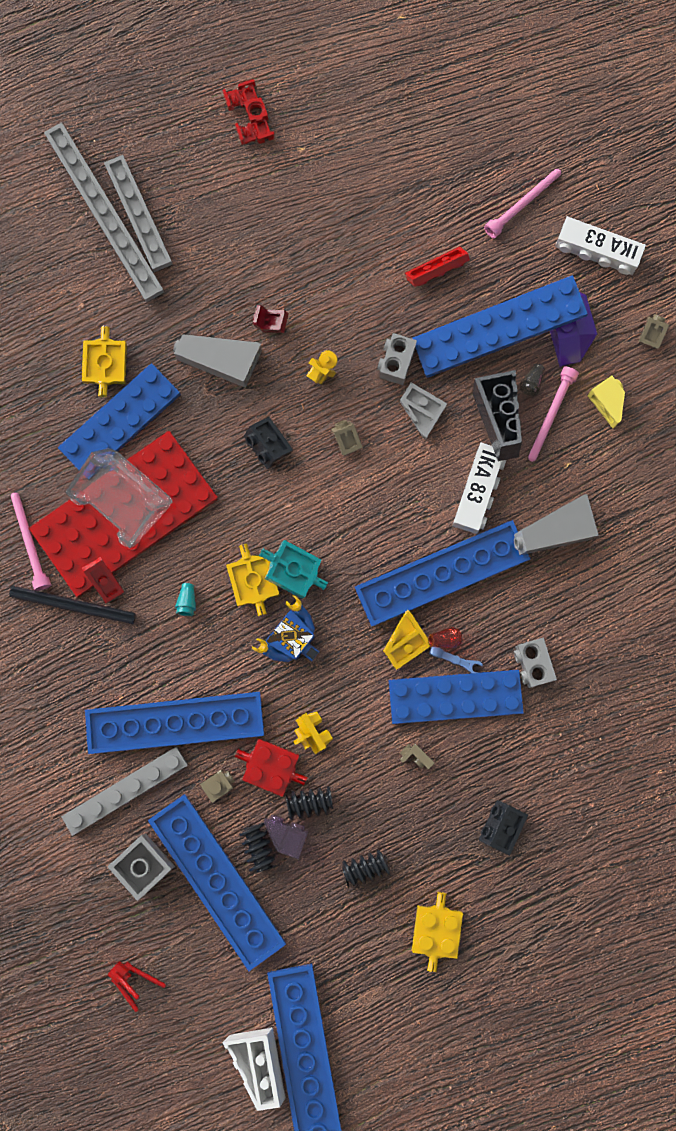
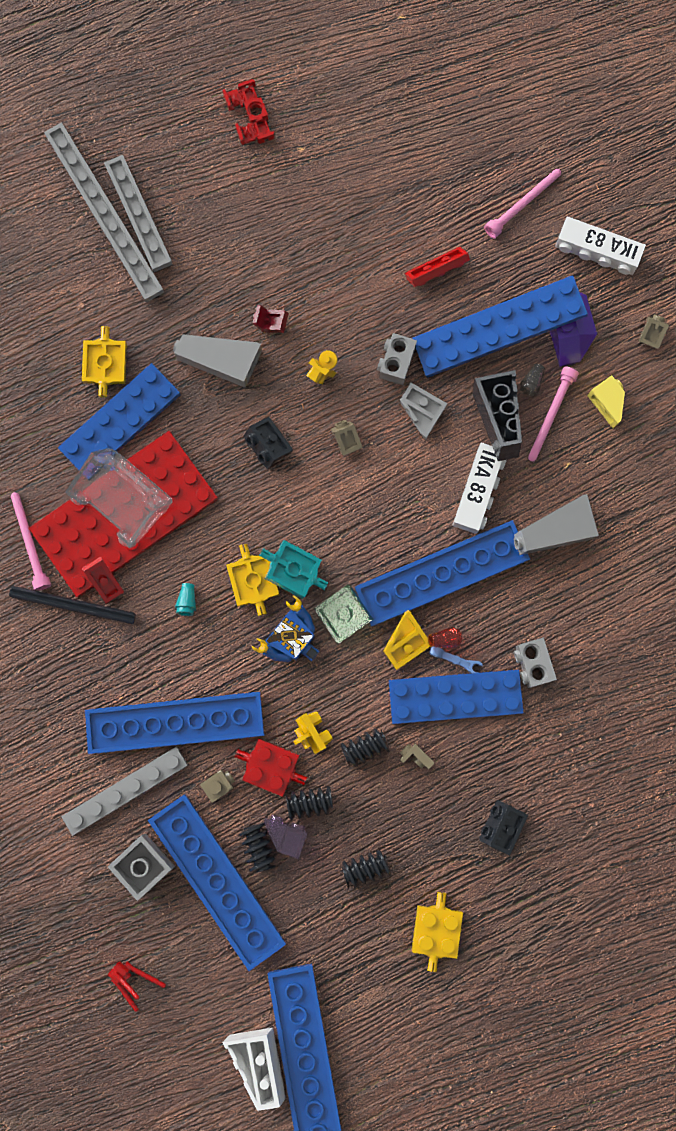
none -> clear green plate [314,584,374,644]
none -> black piece [340,728,390,767]

